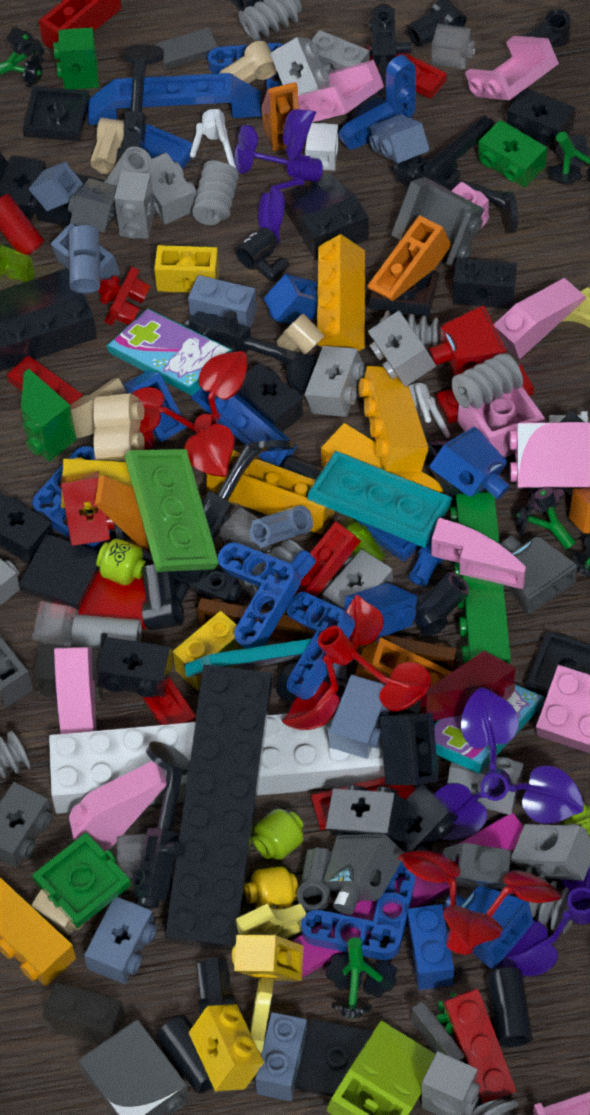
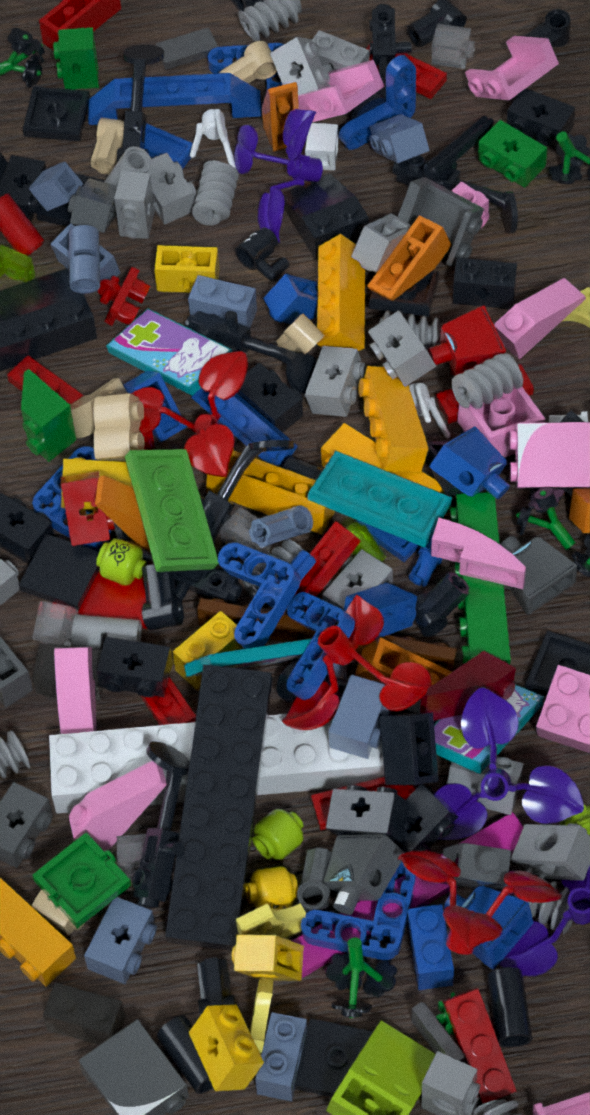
none -> light grey brick [351,214,411,272]

